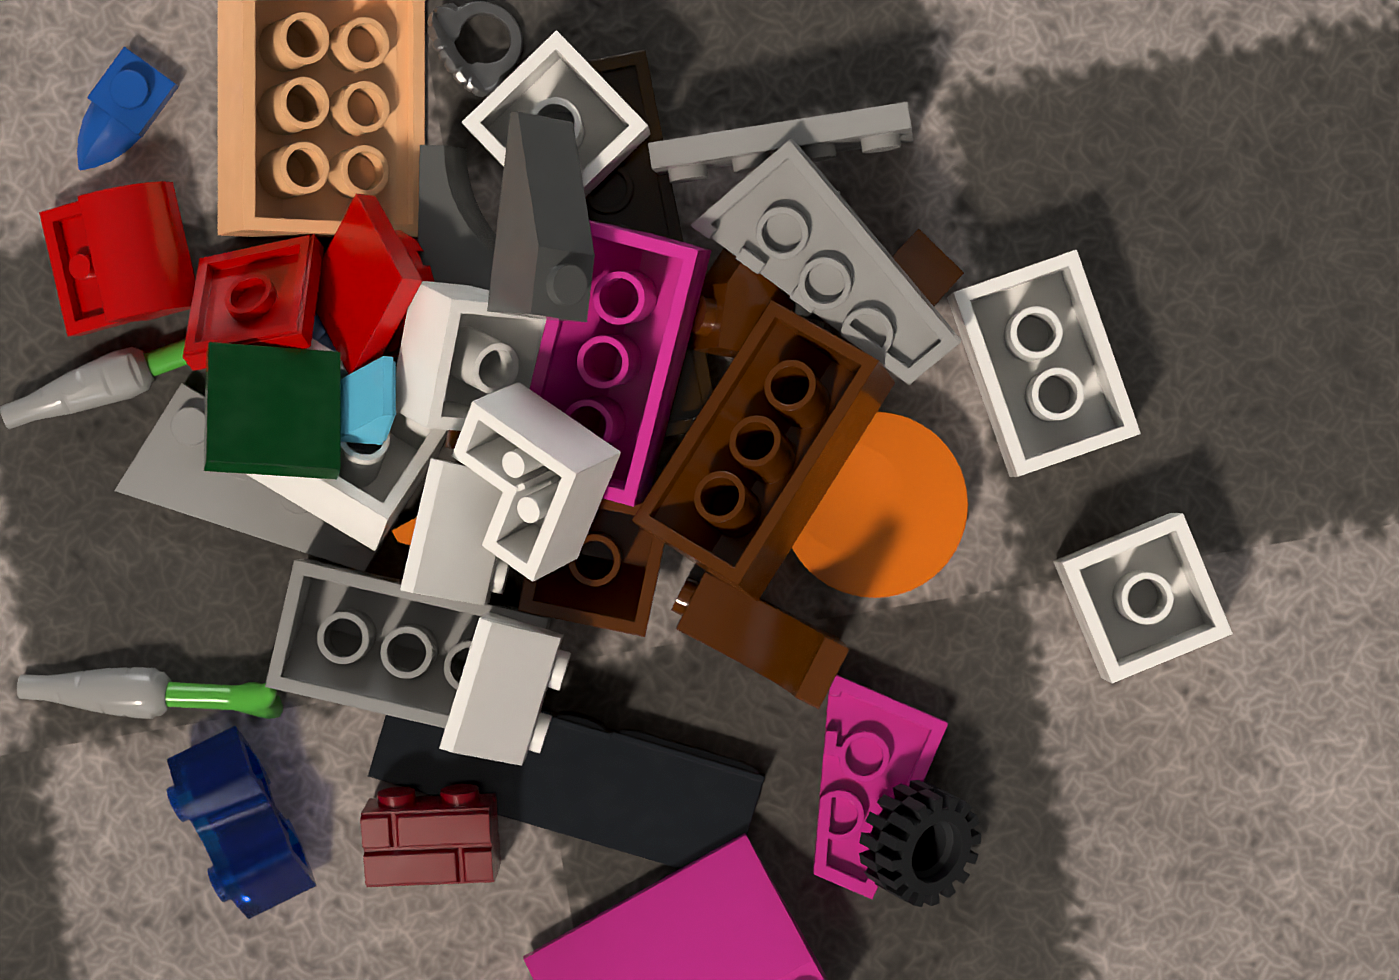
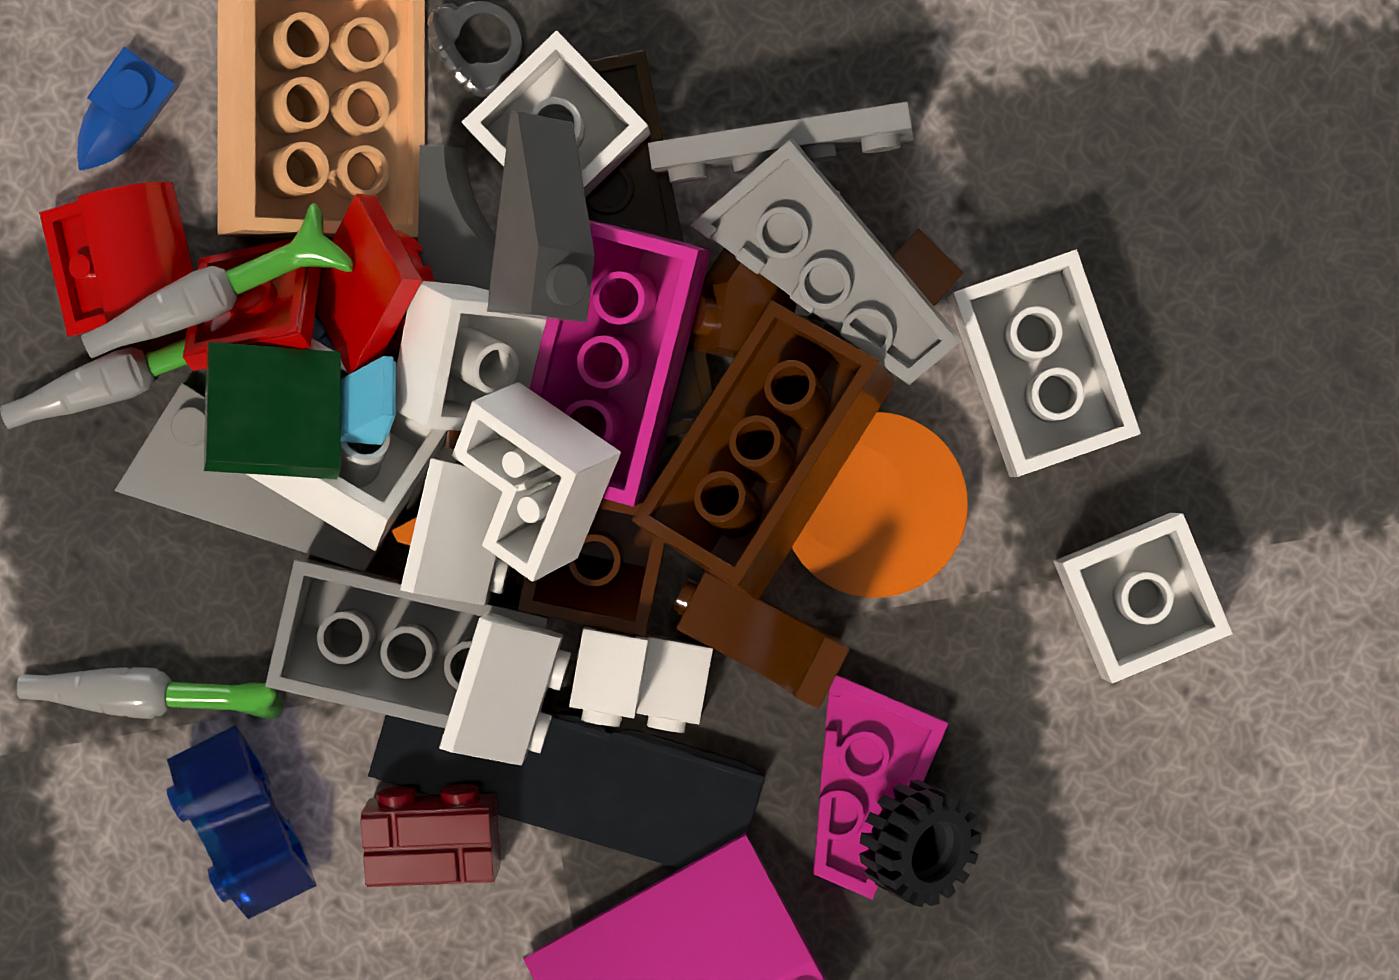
none -> light grey piece [81,203,353,358]
none -> white brick [569,625,713,733]

